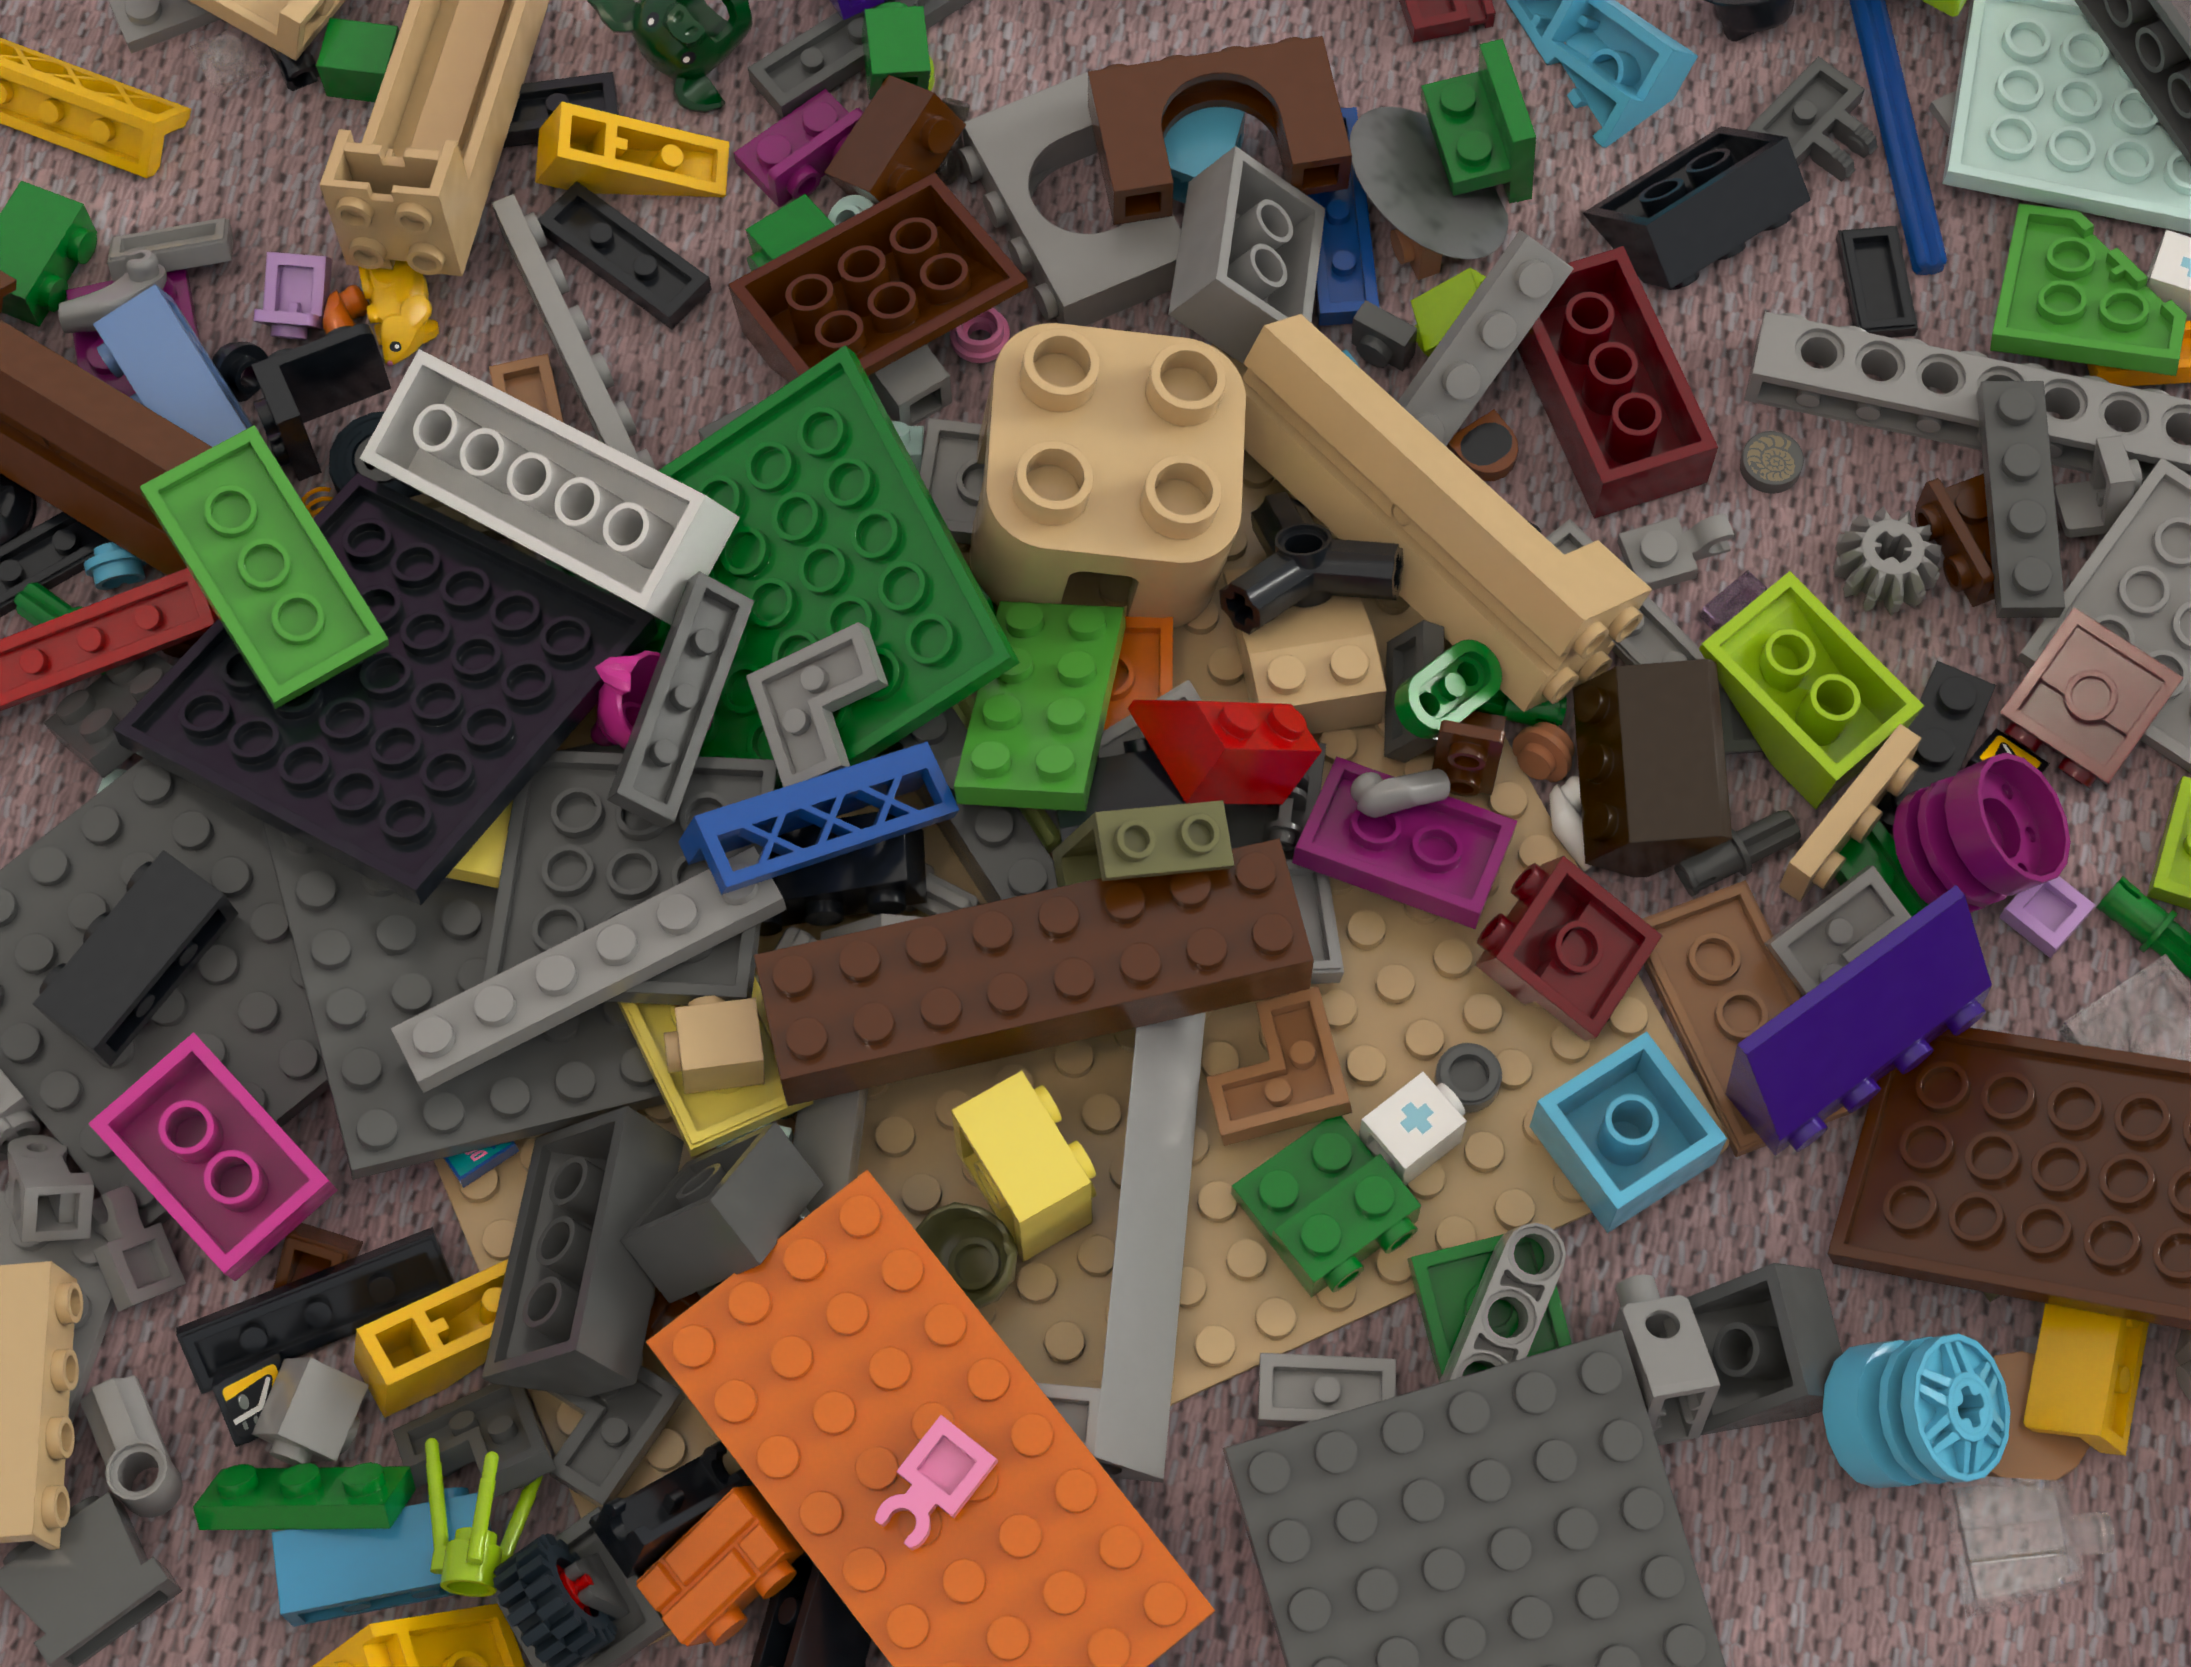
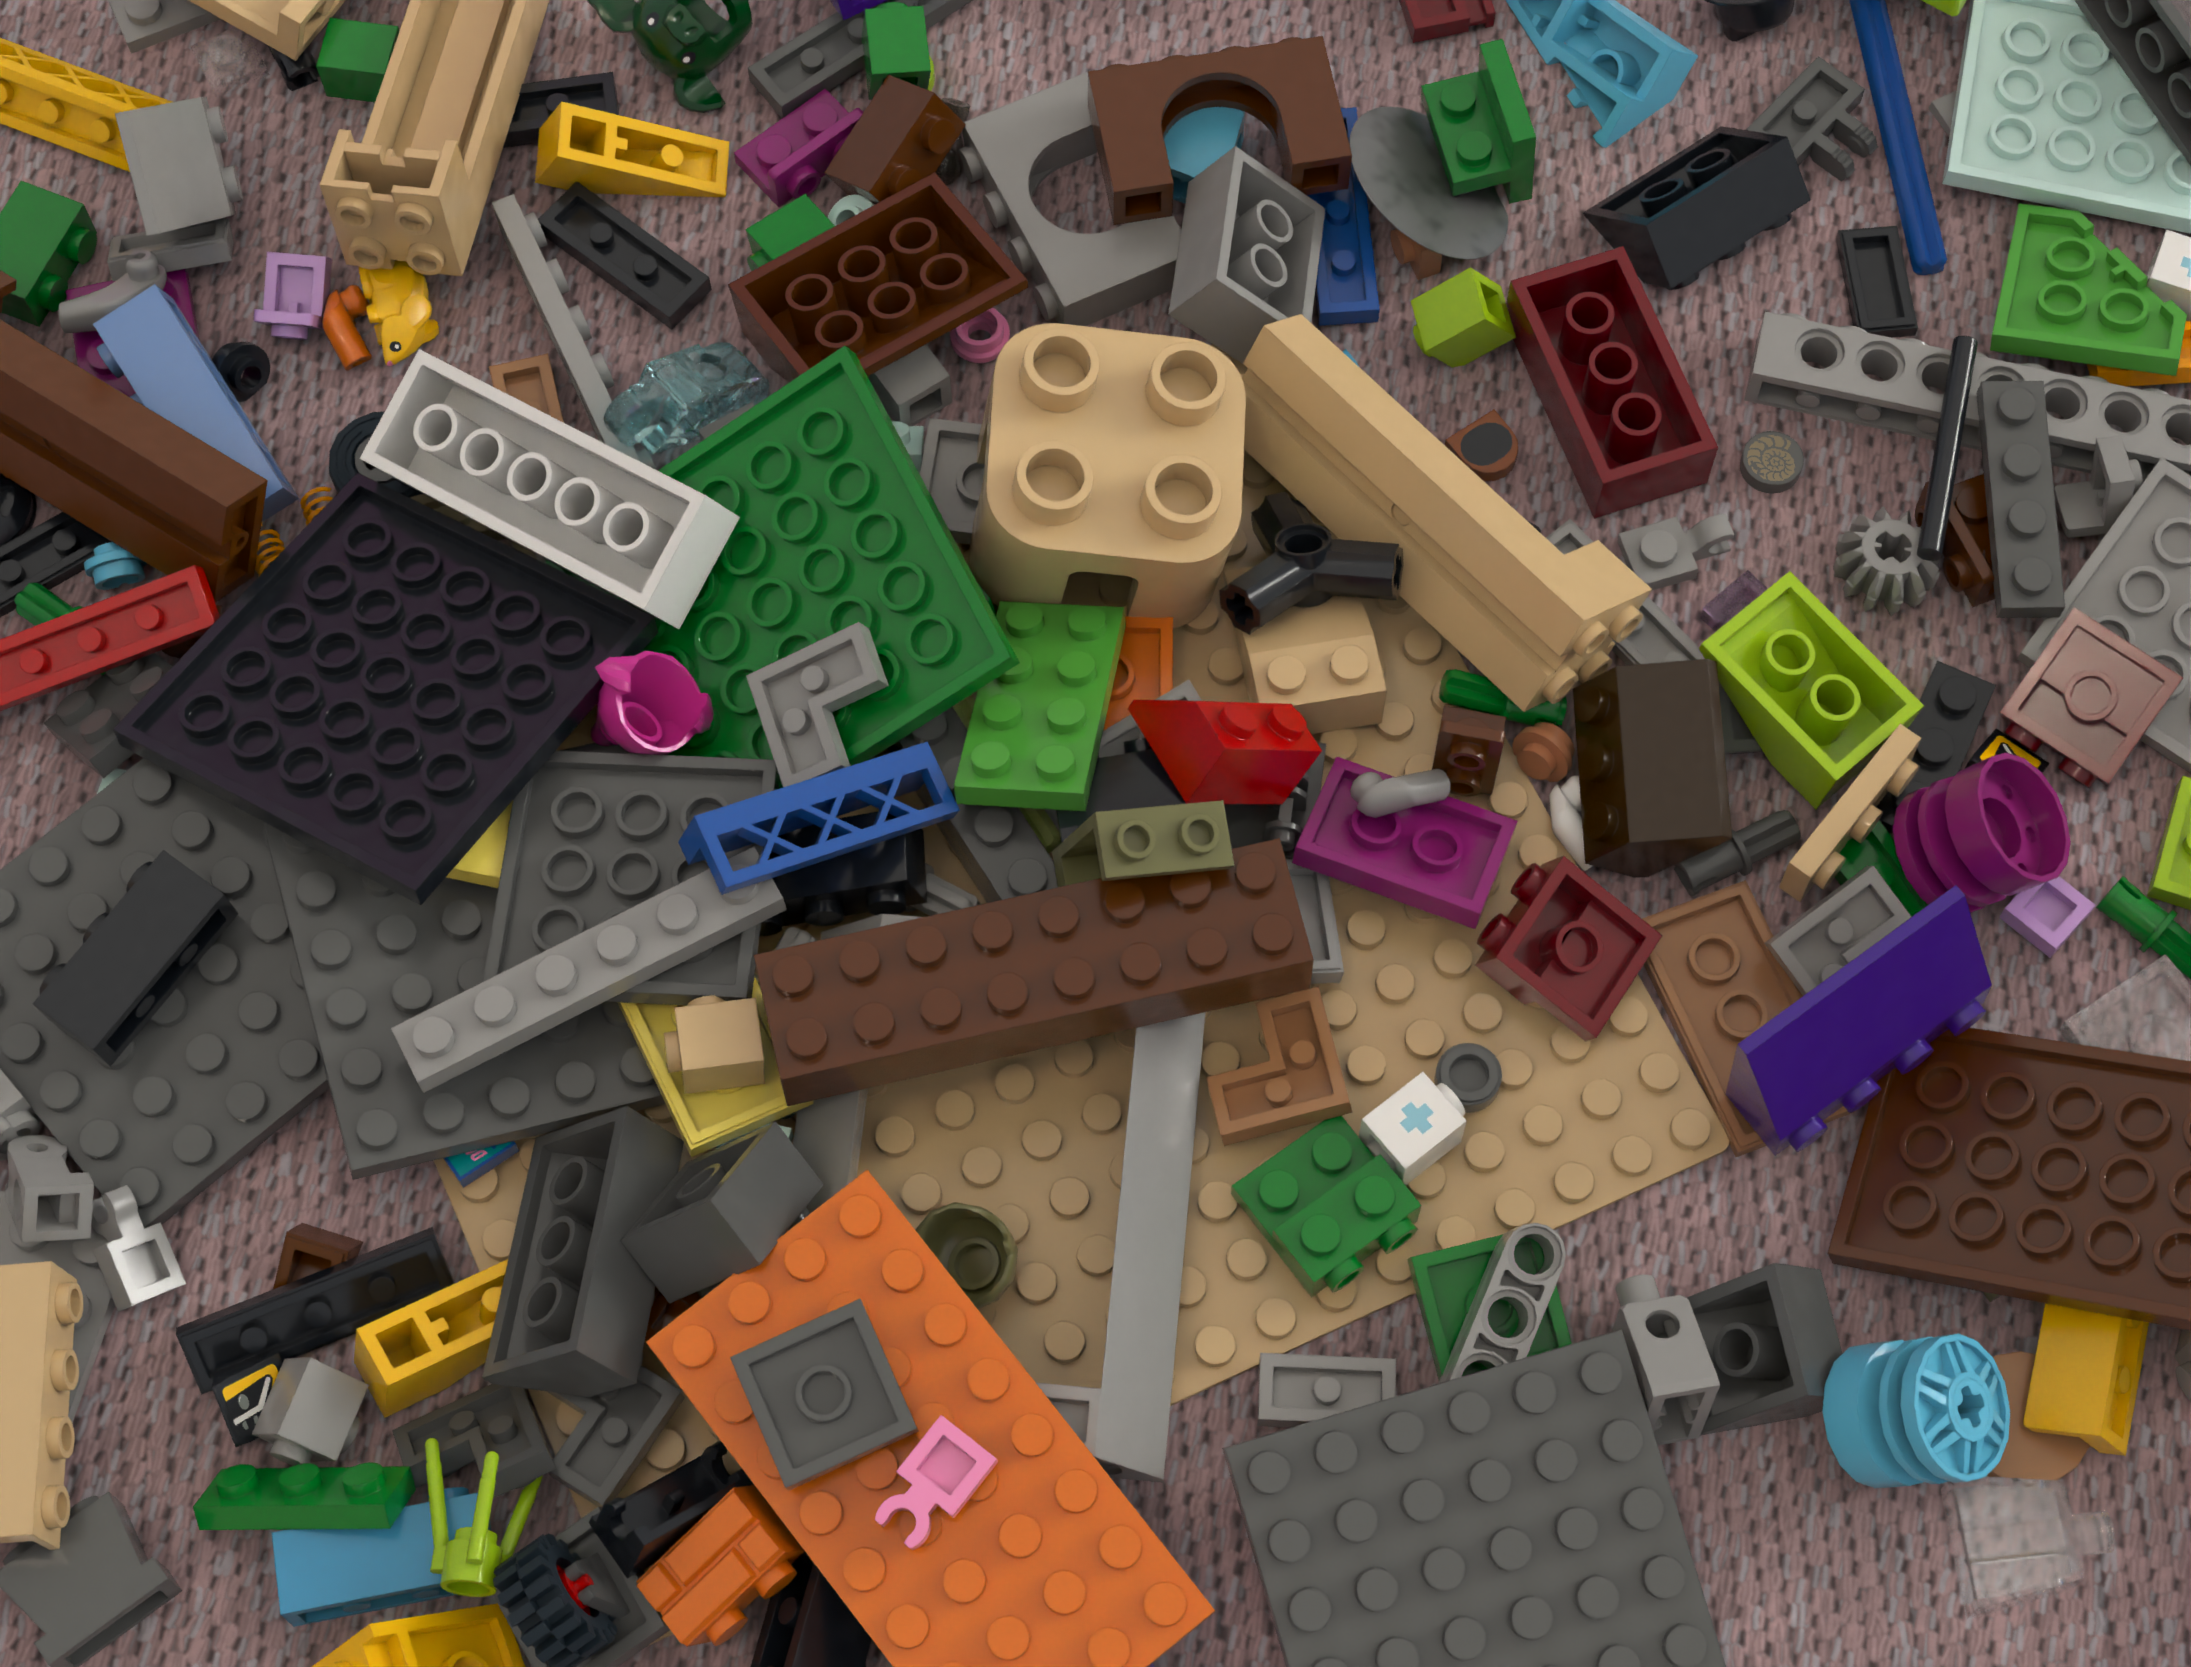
light grey piece [80,1375,183,1518] -> none
dark pink brick [88,1032,338,1281] -> none
bright green plate [140,425,389,709] -> none
black bracket [251,323,391,481] -> none
dark grey plate [606,571,754,829] -> none
light yellow brick [951,1071,1097,1262] -> none
dark grey plate [1351,300,1417,372] -> none
dark grey plate [1384,620,1444,763] -> none
green plate [1394,639,1502,739] -> none
light grey plate [1397,230,1574,446] -> none
medium azure brick [1529,1031,1727,1233] -> none
none -> light grey slope [115,97,243,236]
none -> clear light blue piece [603,342,770,455]
none -> dark grey plate [730,1299,919,1491]
none -> black bar [1917,336,1978,561]

